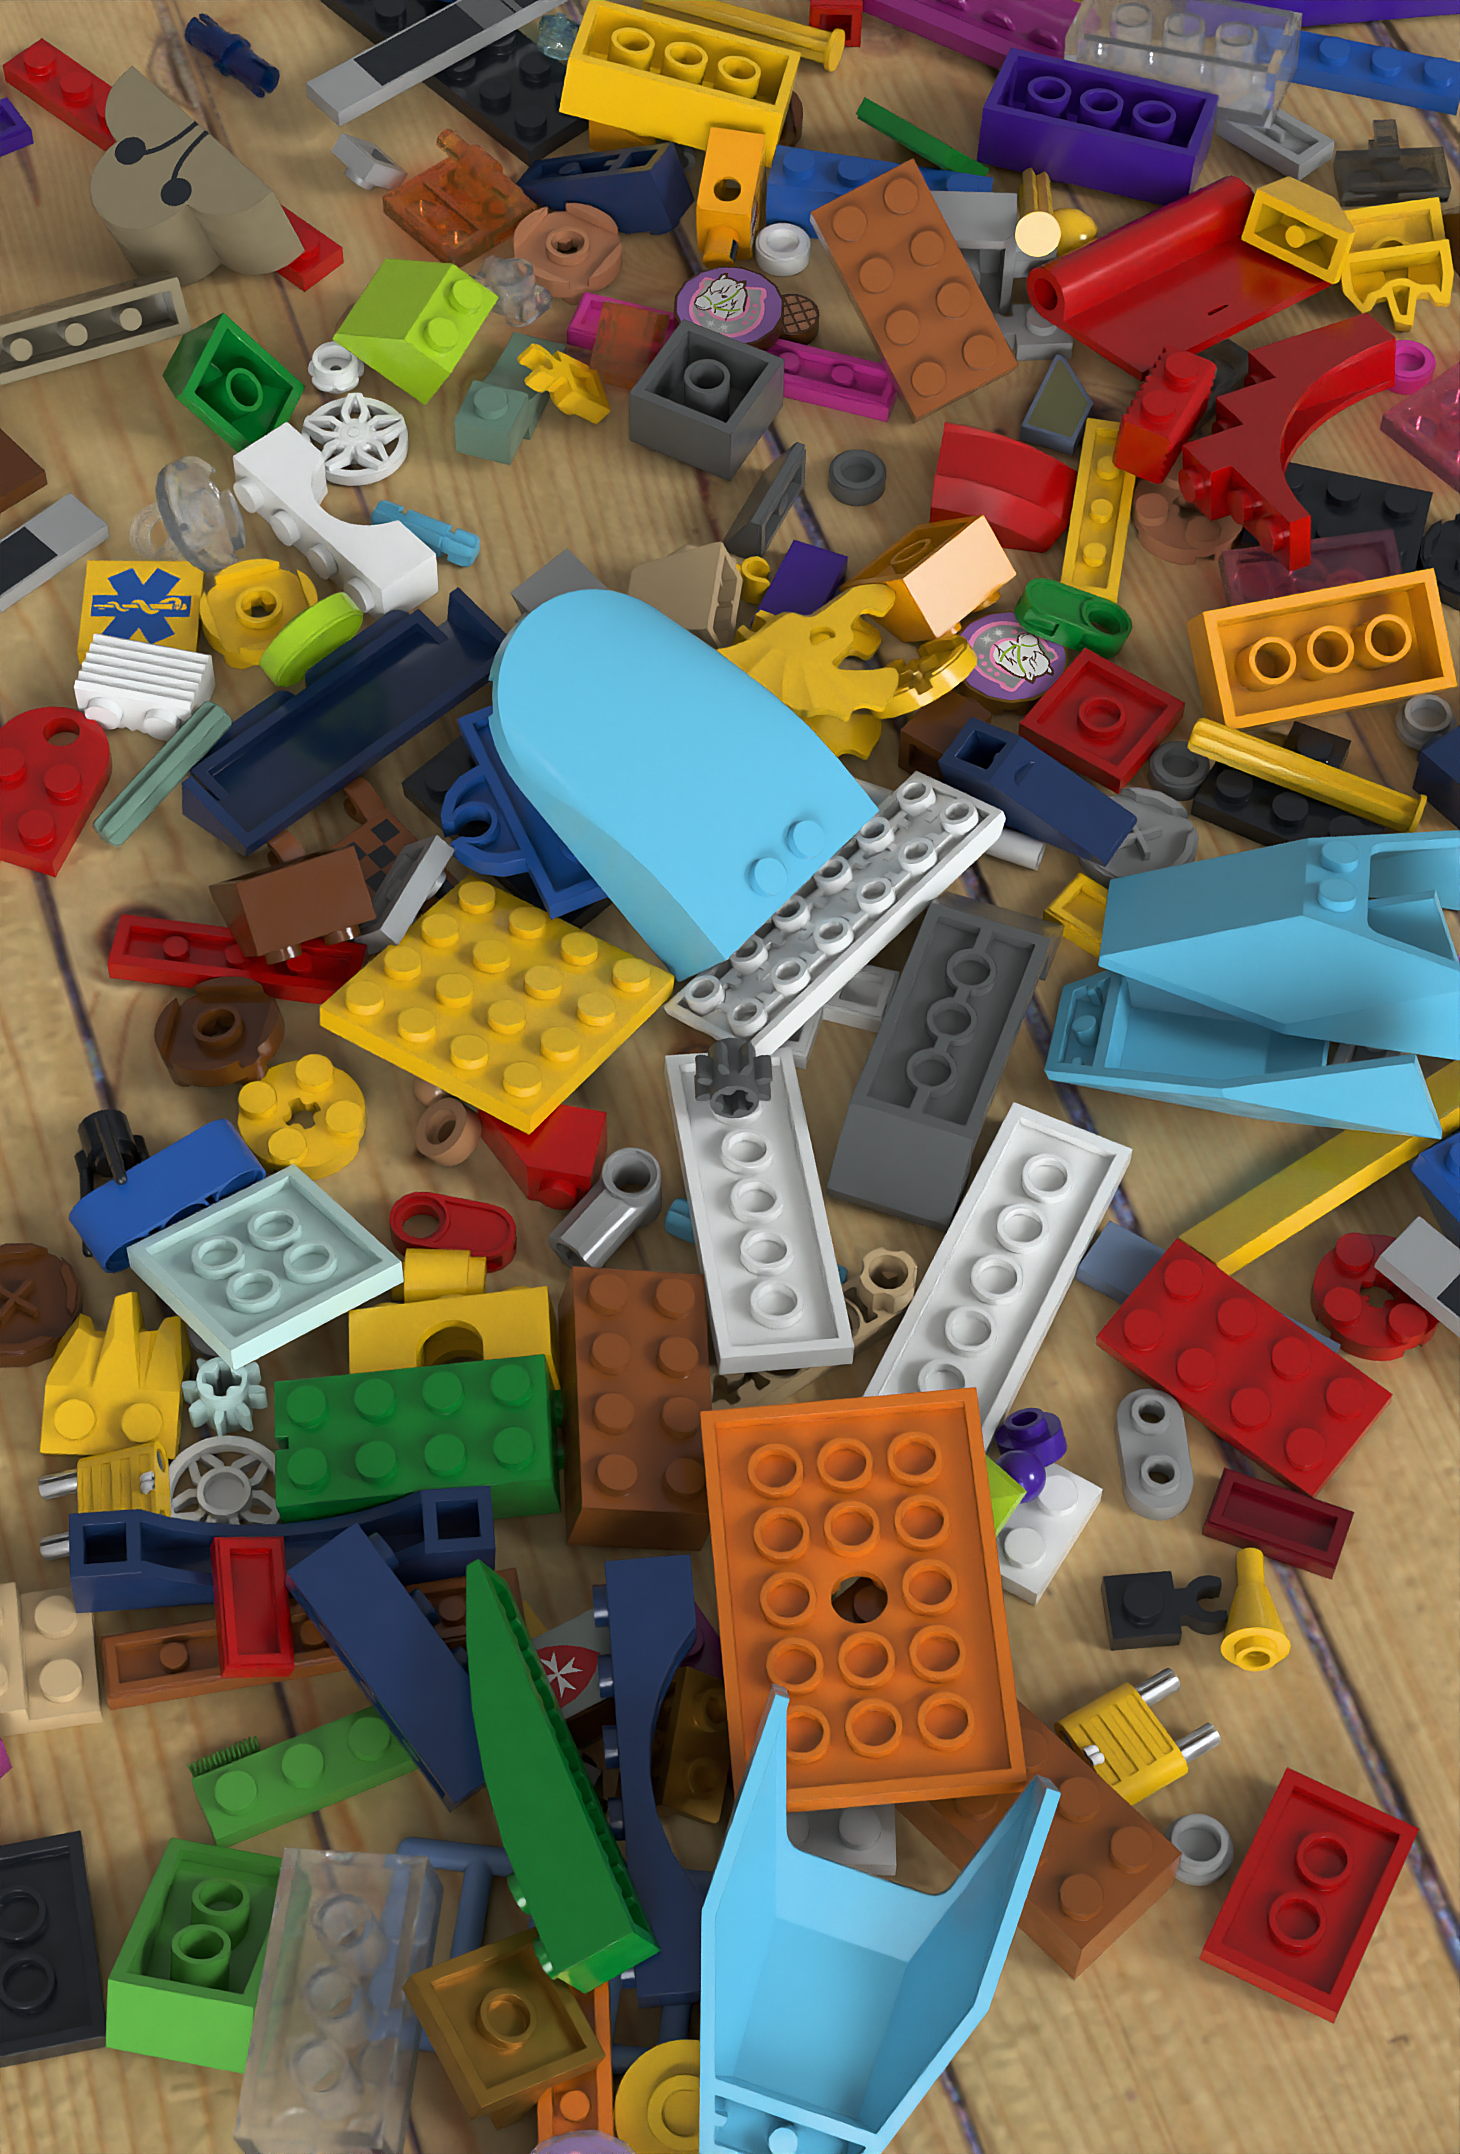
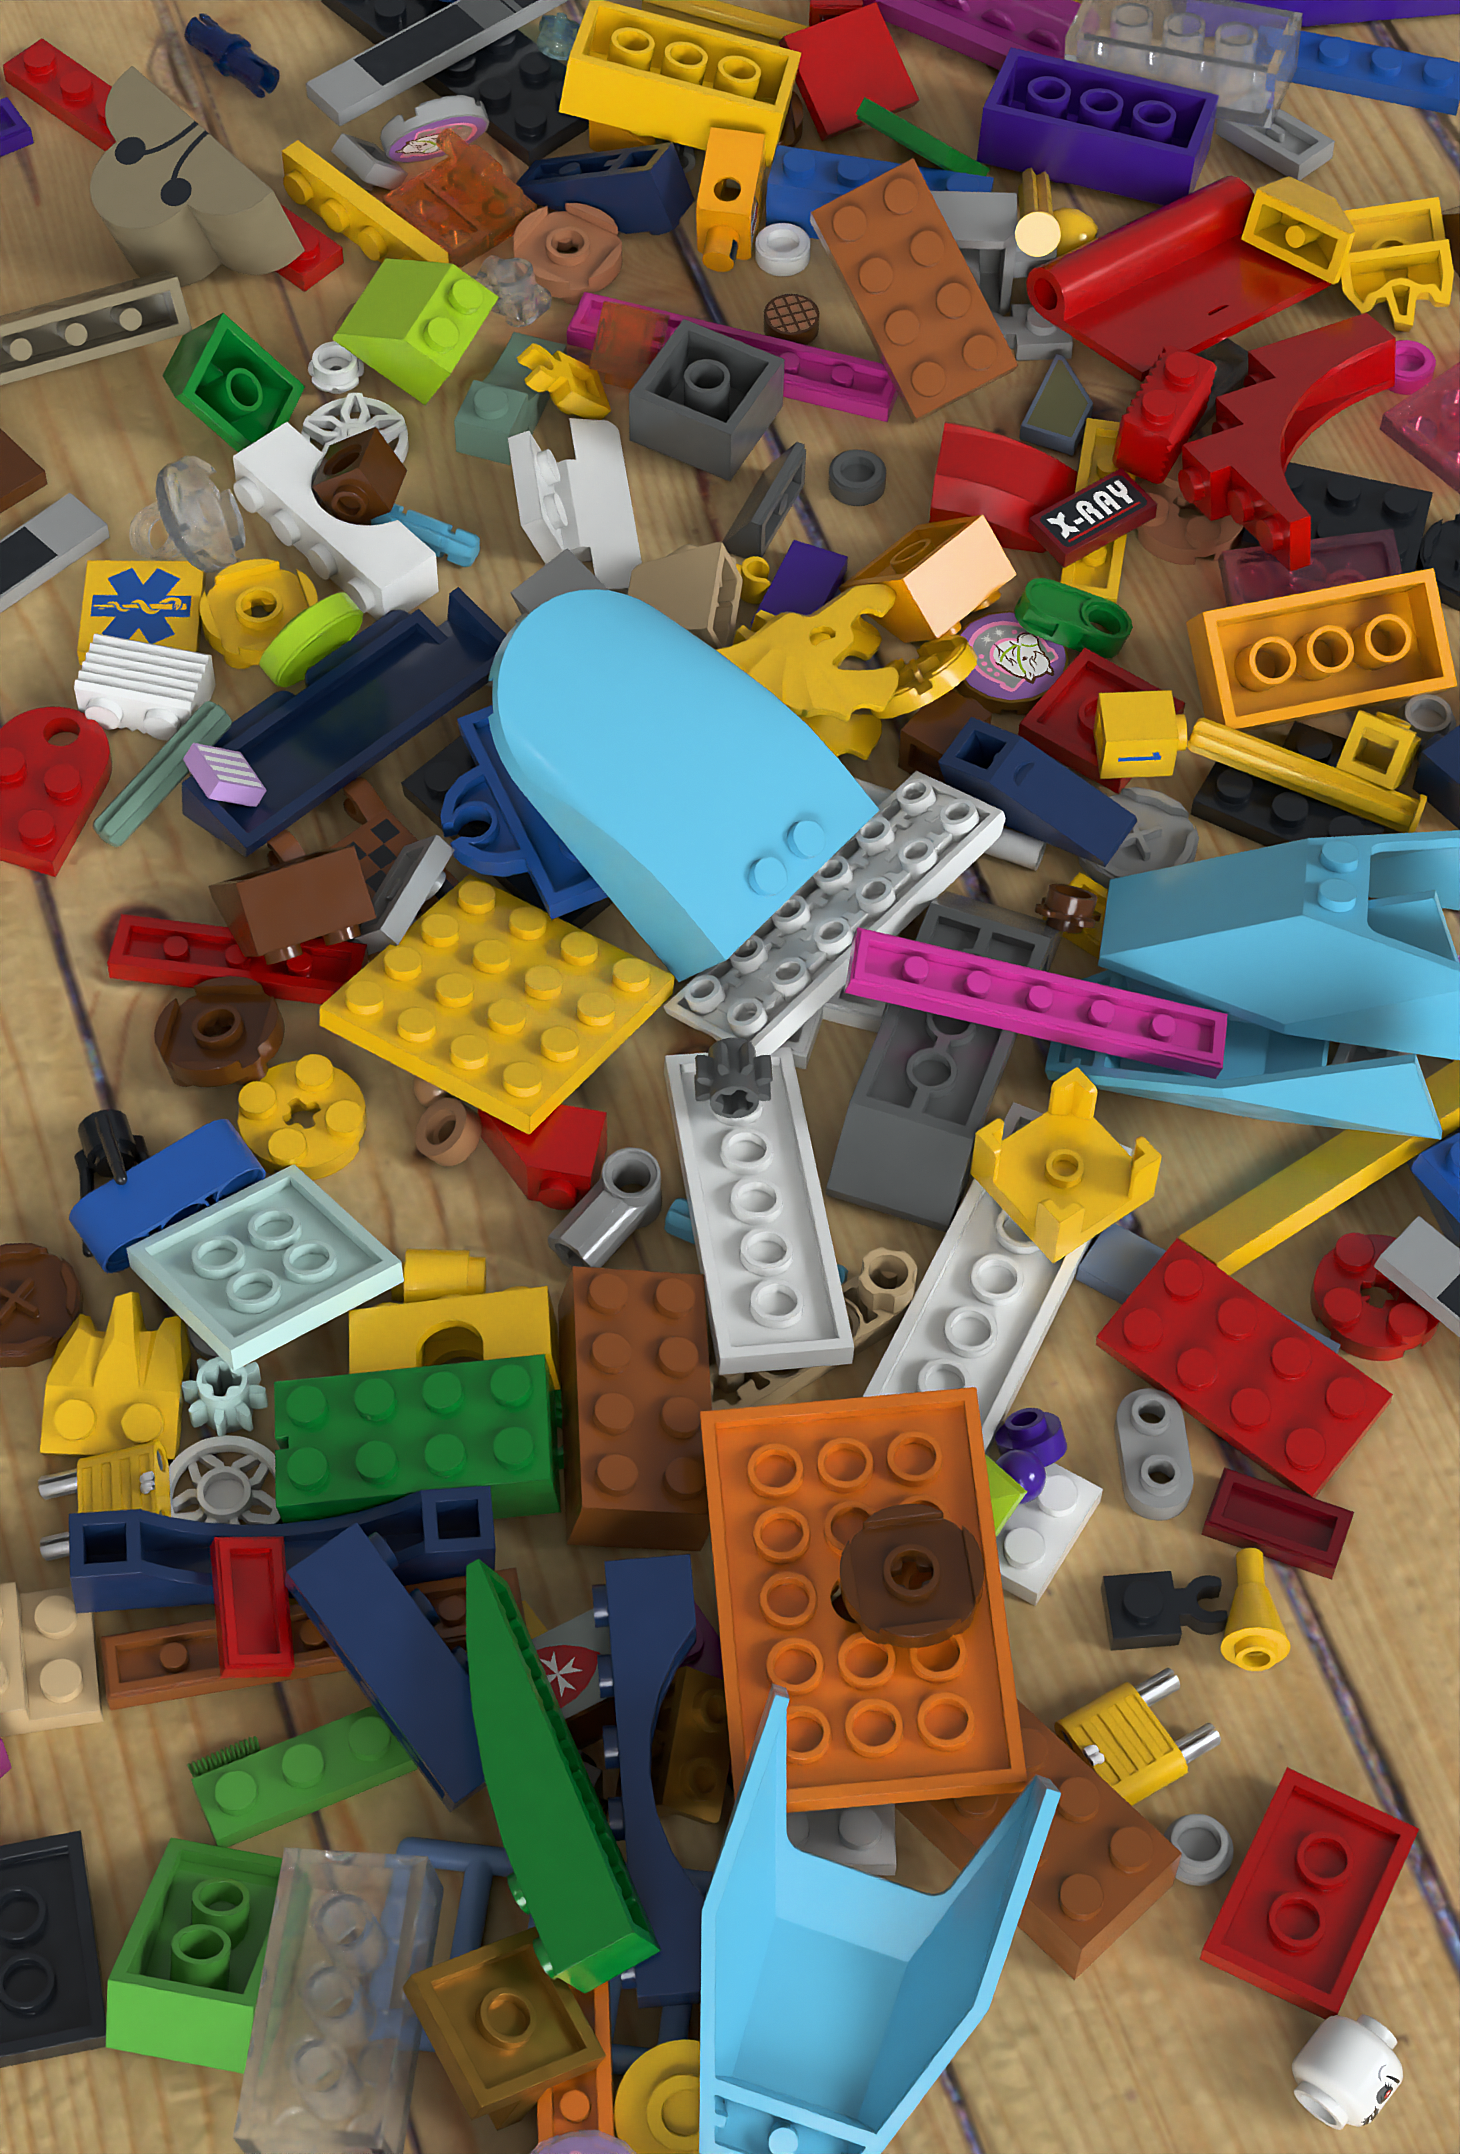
red piece [389,1192,517,1273] -> none
tile [674,266,784,351] -> none
dark grey tile [1148,741,1210,801] -> none
clear smoke plate [1333,119,1452,207] -> none
none -> lavender tile [183,743,267,807]
none -> yellow plate [282,140,449,263]
none -> reddish brown brick [312,427,407,525]
none -> tile [380,95,489,163]
none -> white plate [508,418,642,594]
none -> red tile [778,2,920,141]
none -> reddish brown plate [840,1504,984,1648]
none -> dark pink tile [845,927,1228,1079]
none -> yellow panel [971,1067,1162,1264]
none -> tile [1028,468,1158,568]
none -> reddish brown plate [1034,884,1101,934]
none -> yellow brick [1093,690,1187,779]
none -> white head [1292,2014,1403,2130]
none -> yellow brick [1336,710,1422,790]

